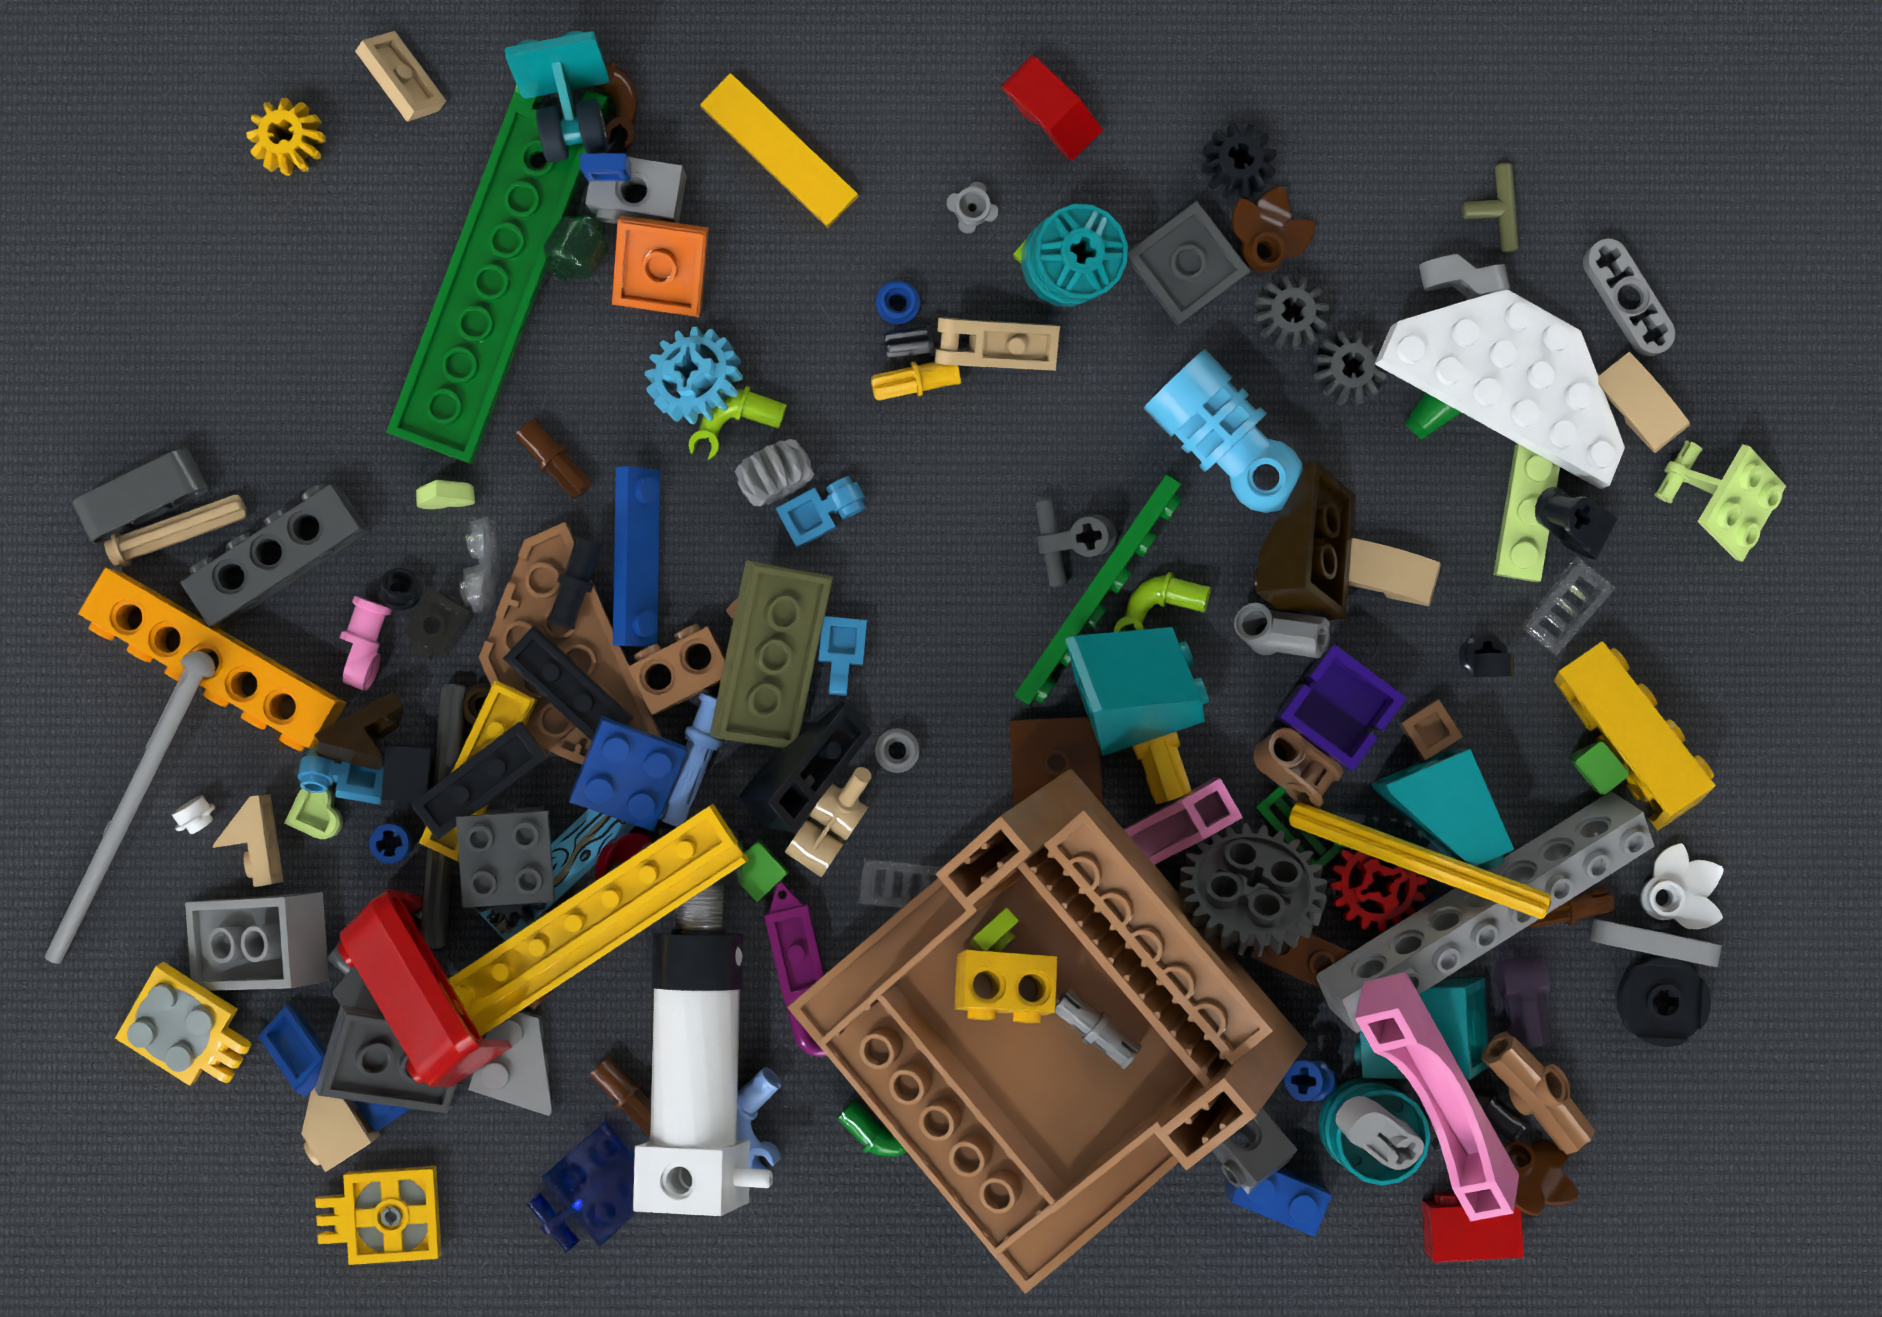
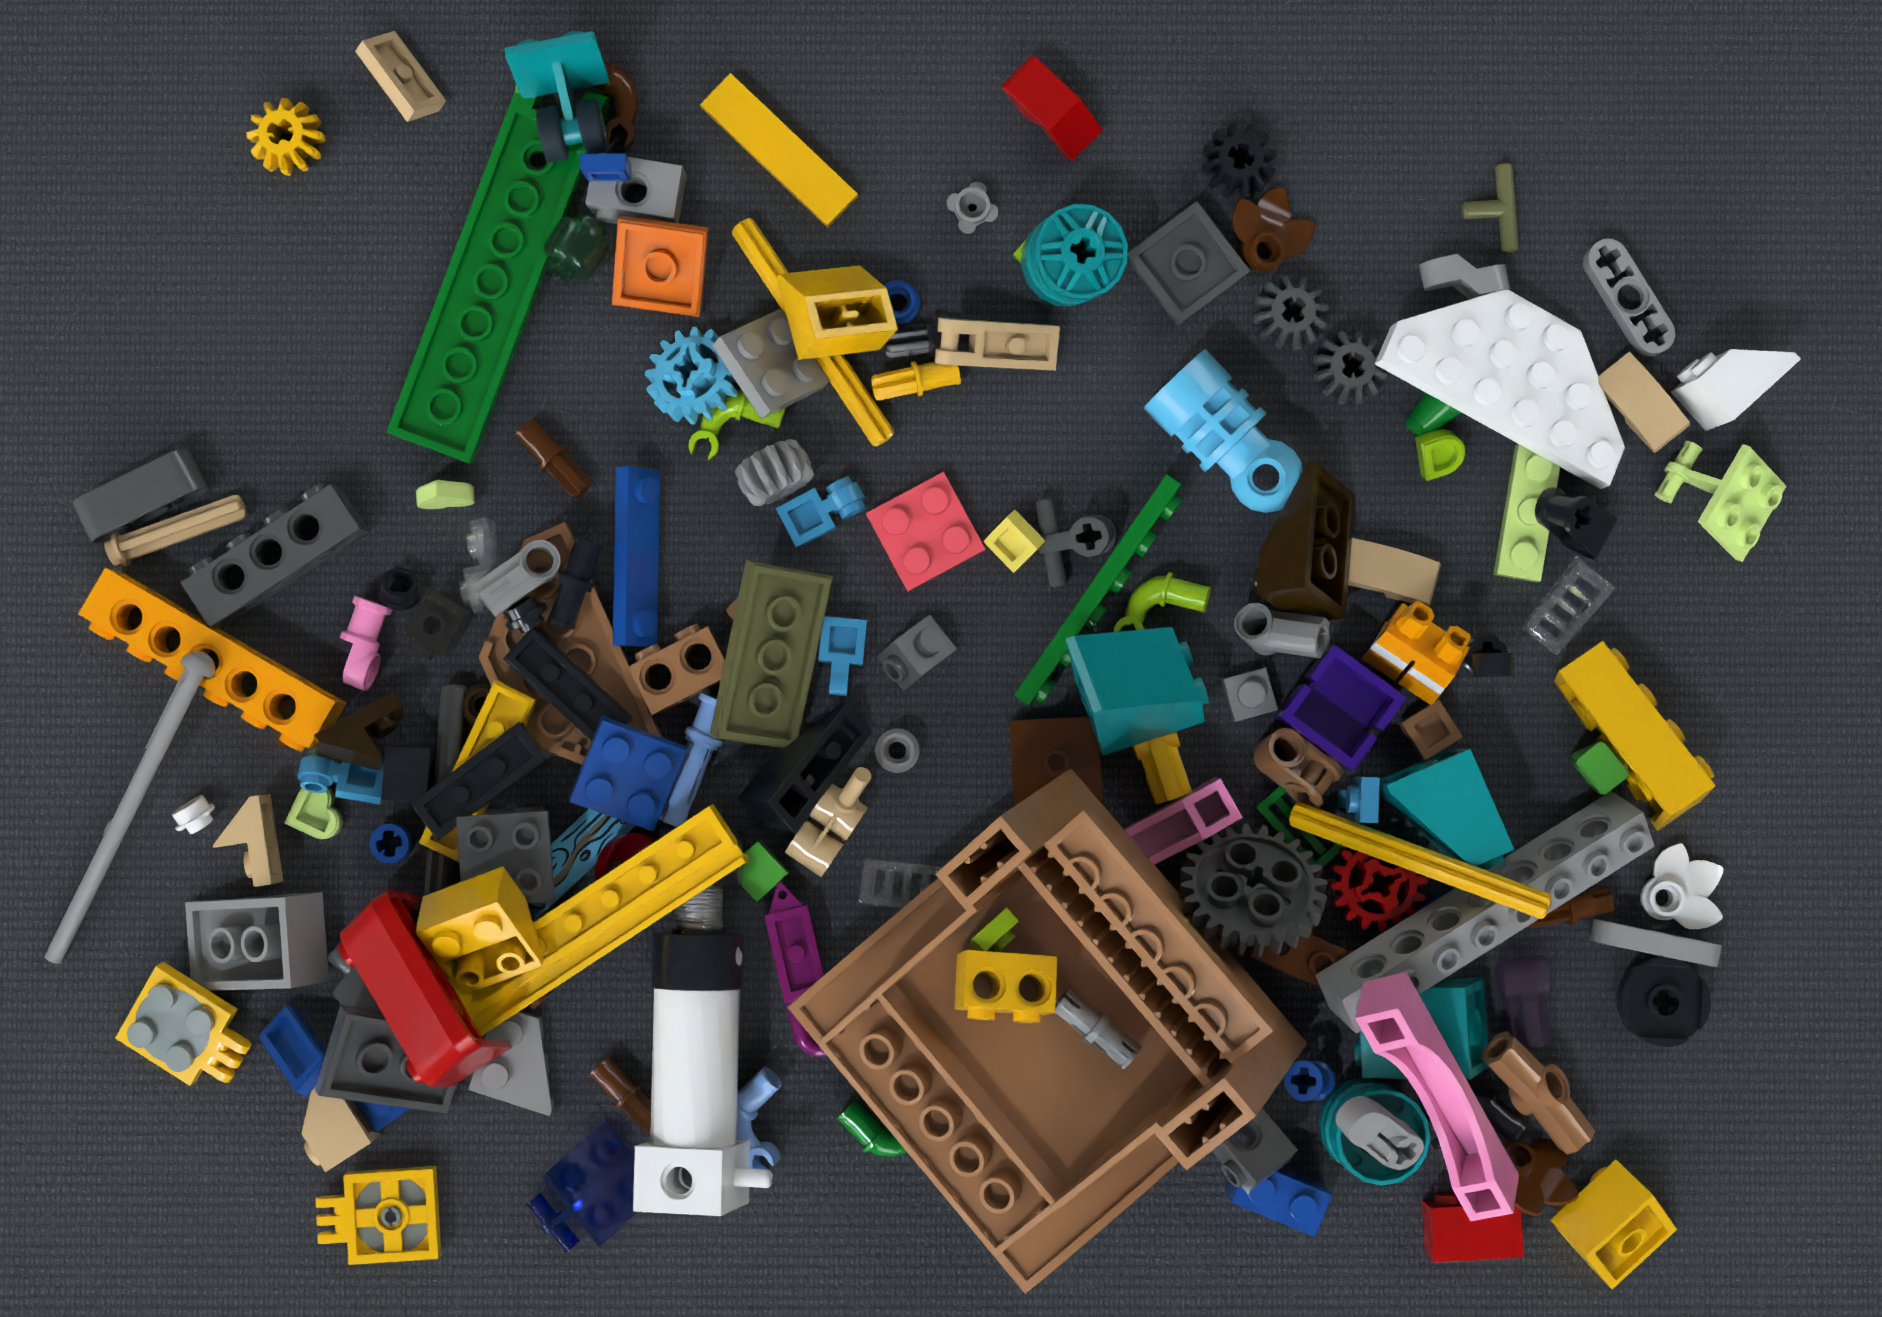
none -> yellow slope [415,866,544,995]
none -> light grey piece [472,540,560,617]
none -> black plate [503,594,547,634]
none -> light grey plate [712,308,830,419]
none -> yellow axle [732,218,894,447]
none -> yellow slope [776,265,898,360]
none -> coral plate [866,472,986,592]
none -> dark grey bracket [878,615,957,690]
none -> light yellow plate [983,510,1046,573]
none -> light grey plate [1221,667,1278,722]
none -> dark azure plate [1337,777,1380,823]
none -> light orange hips [1361,600,1471,706]
none -> lime tile [1415,429,1465,481]
none -> yellow slope [1550,1159,1677,1289]
none -> white slope [1671,349,1801,431]

